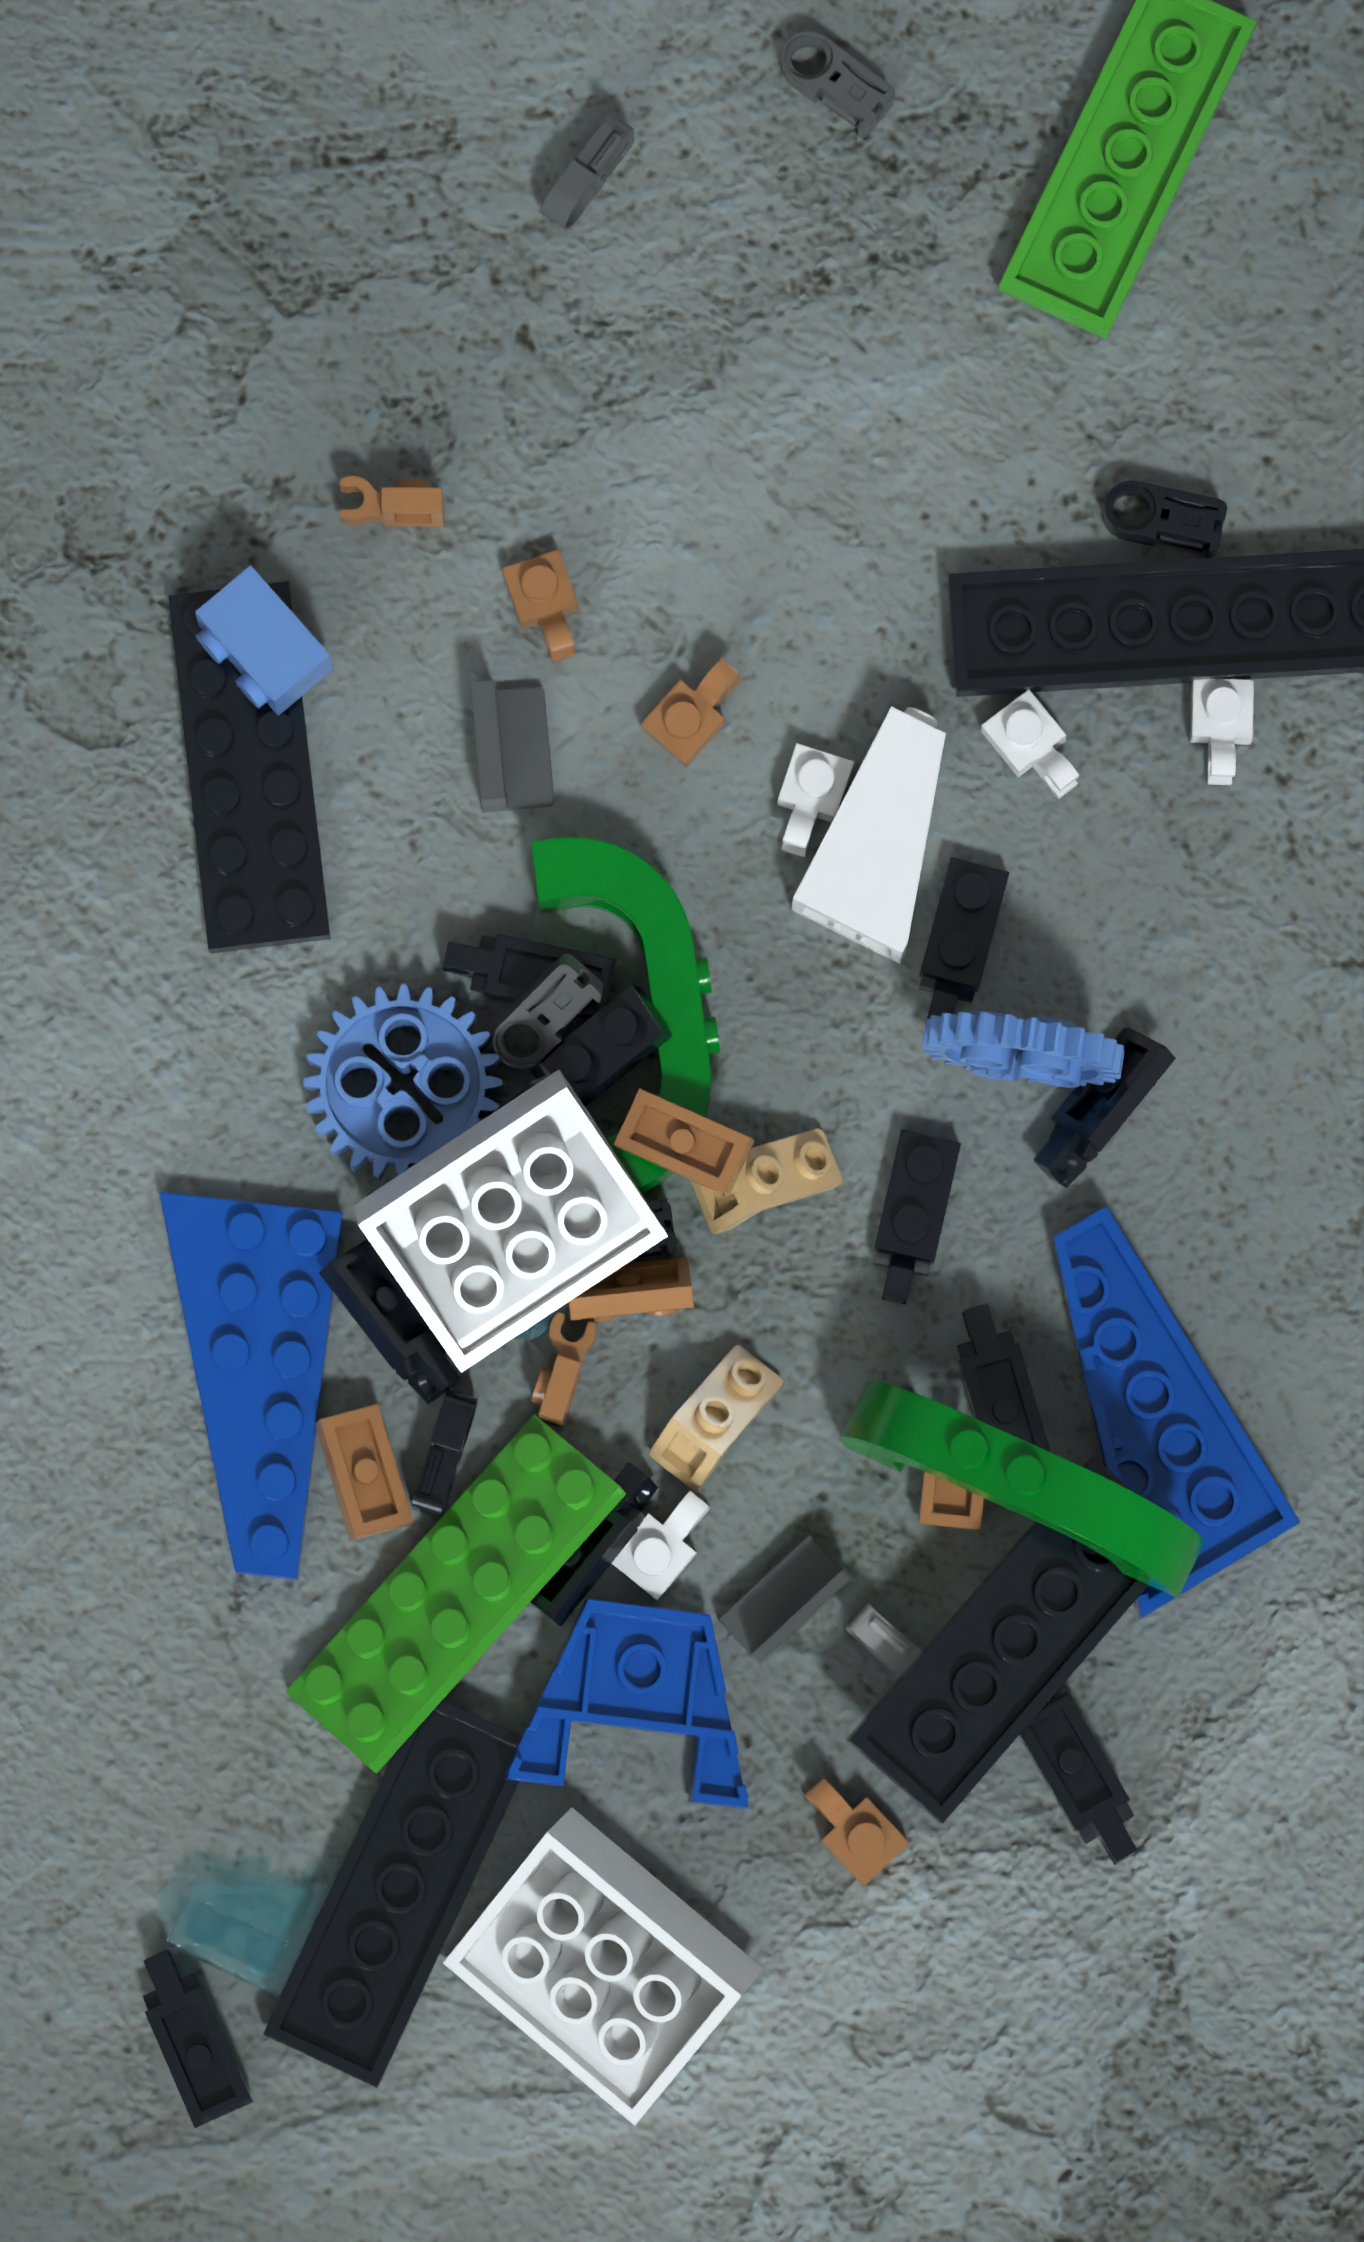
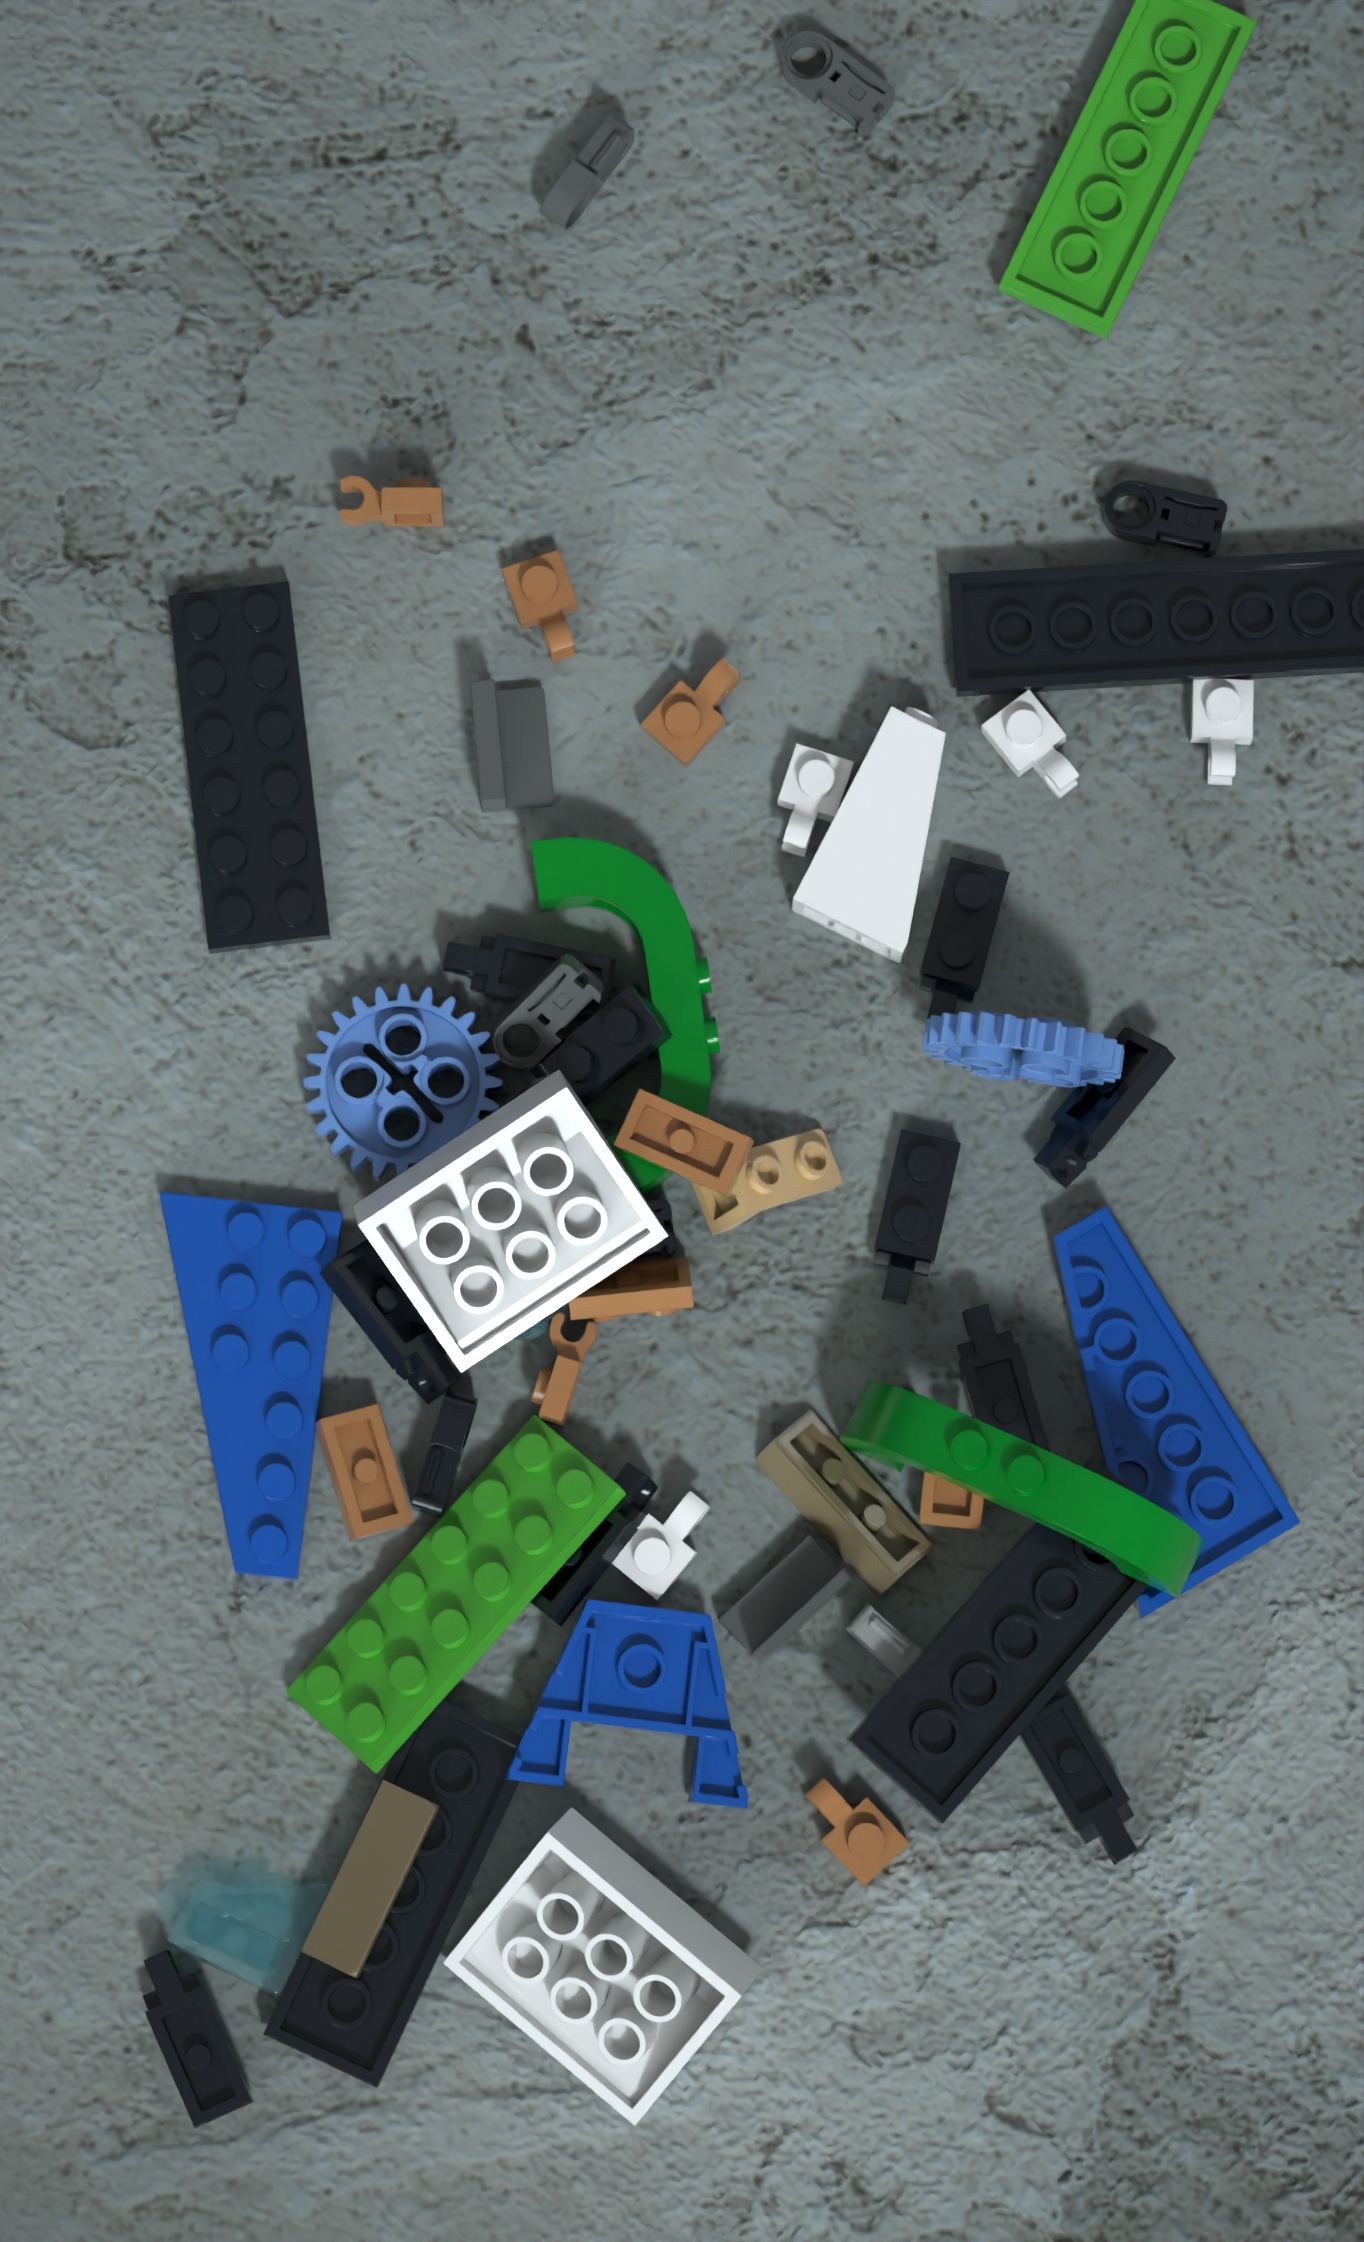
medium blue brick [195,565,333,716] -> none
tan bracket [648,1345,783,1493] -> none
none -> dark tan slope [301,1780,440,1979]
none -> dark tan slope [756,1409,935,1596]

